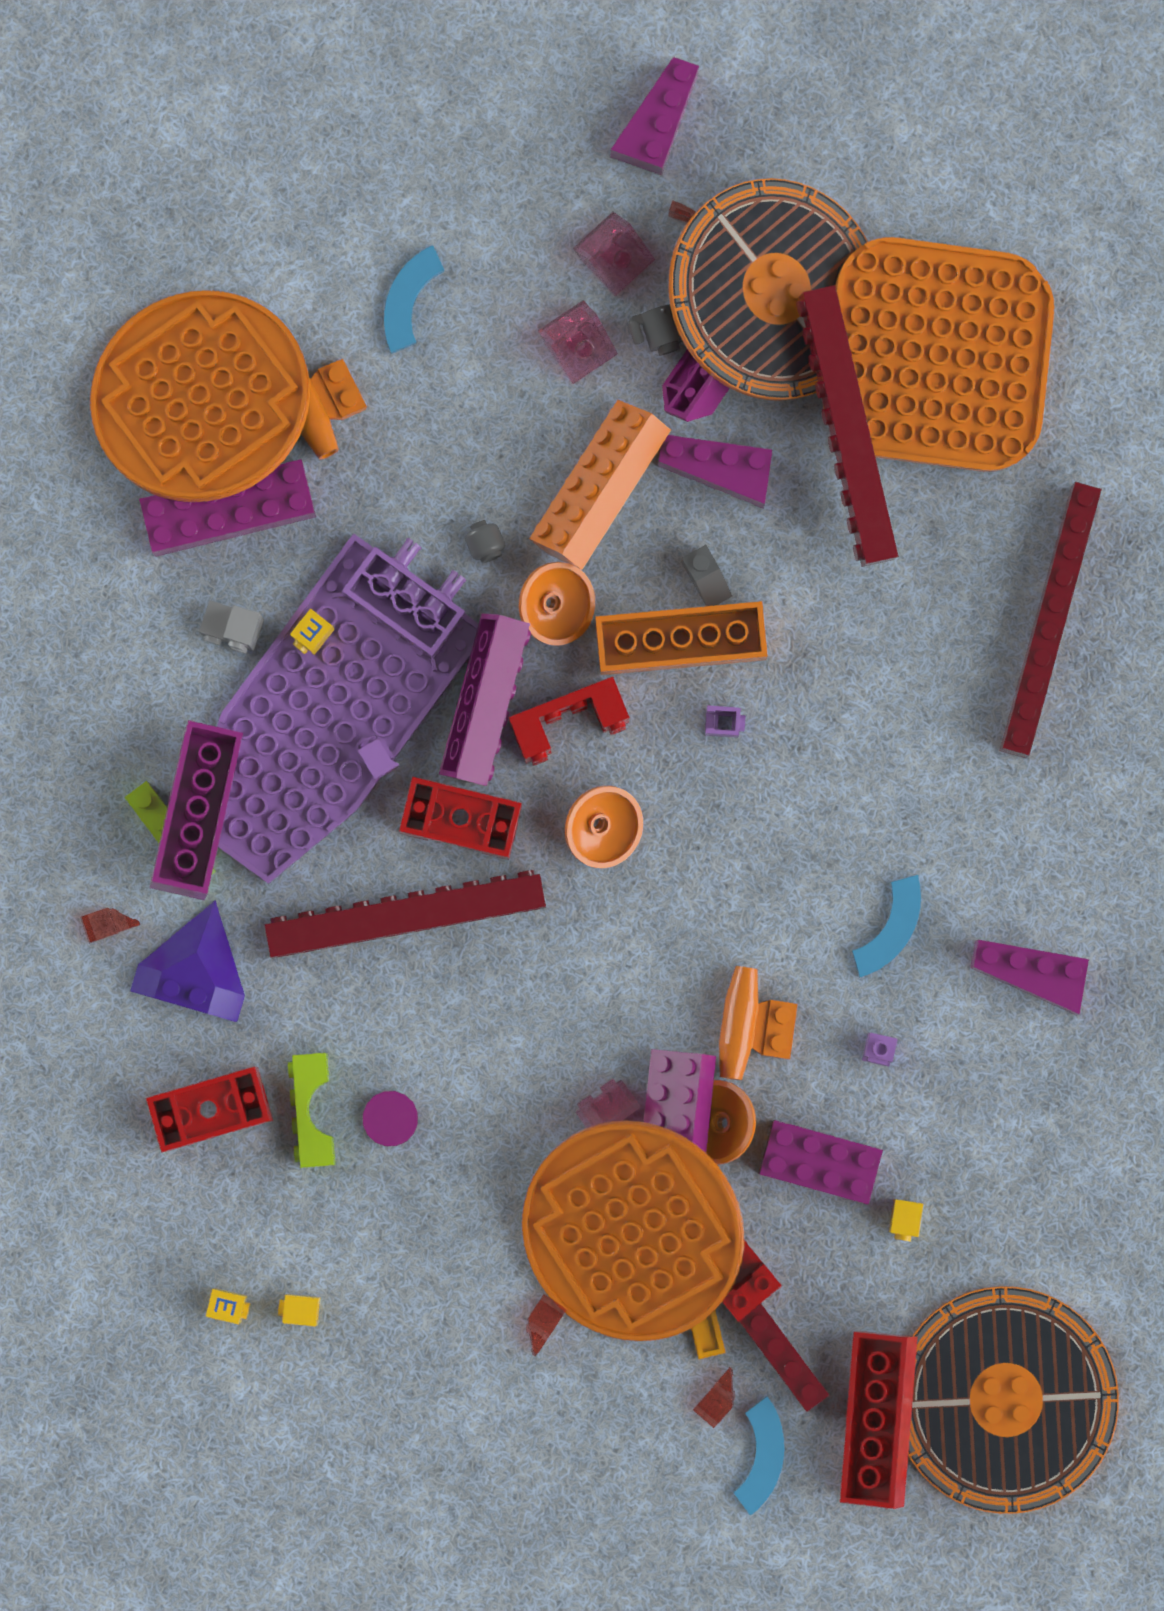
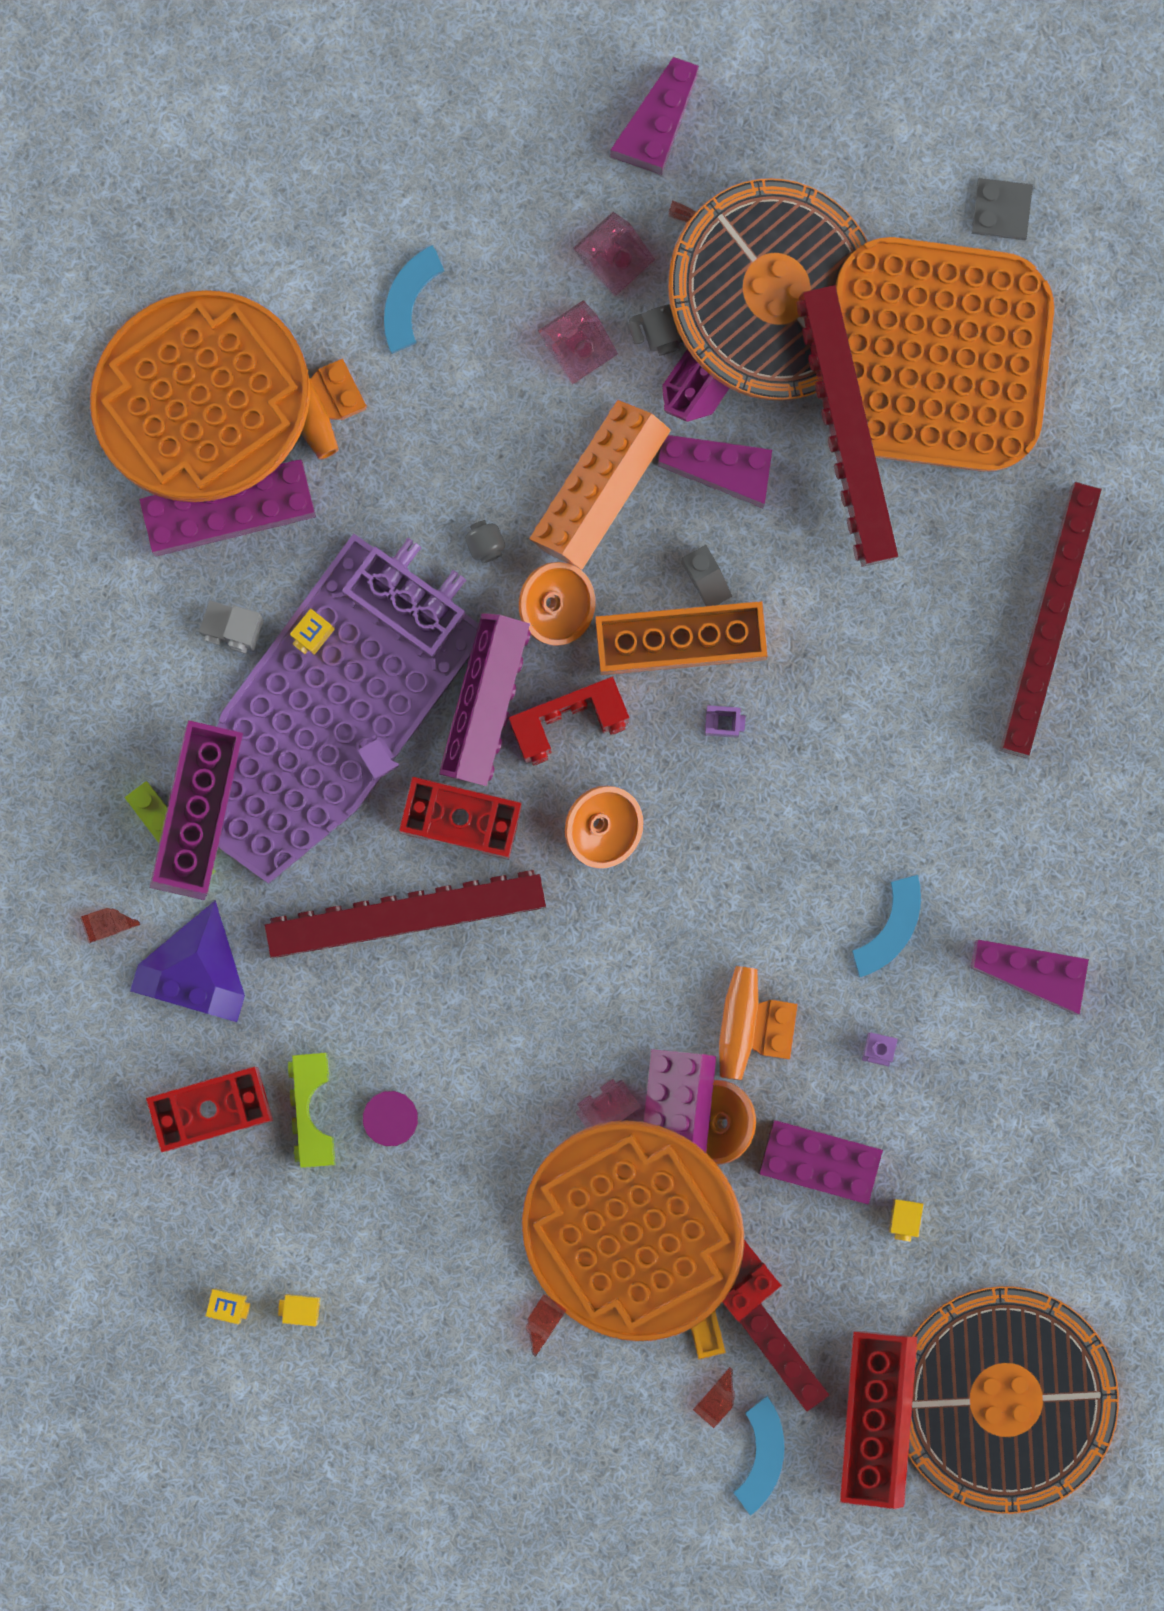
none -> dark grey plate [971,178,1033,240]

